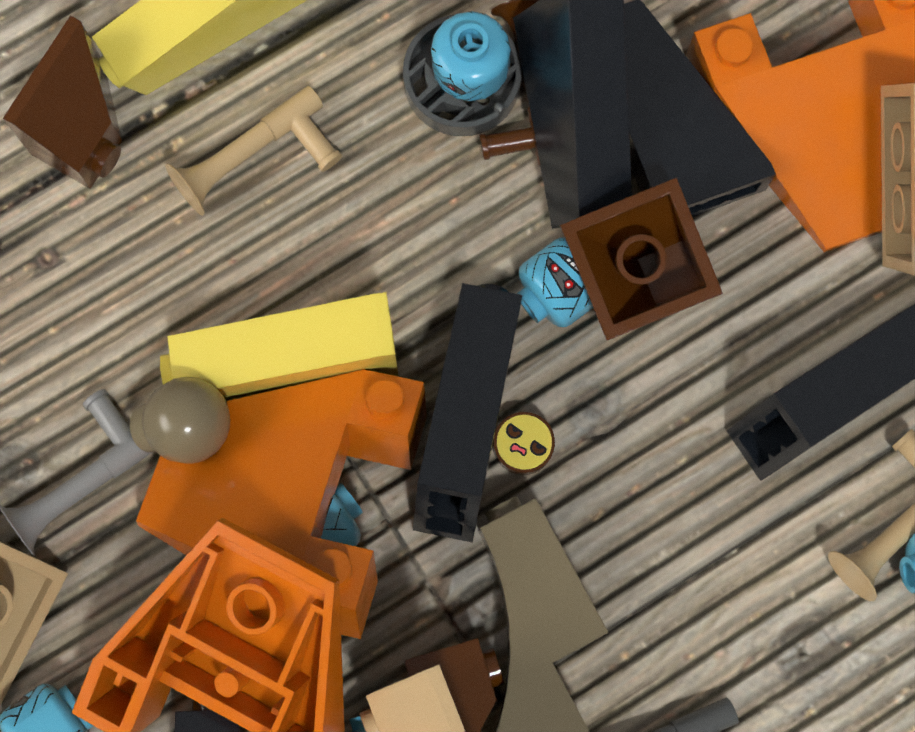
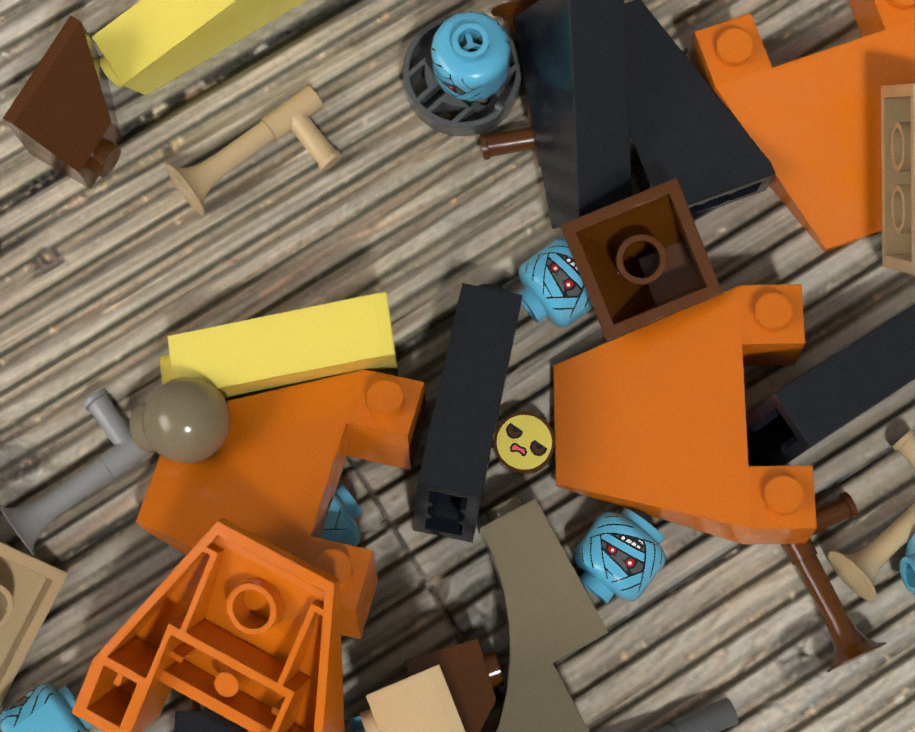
none -> orange wedge [553,284,817,544]
none -> medium azure head [573,508,666,604]
none -> reddish brown piece [782,492,887,672]

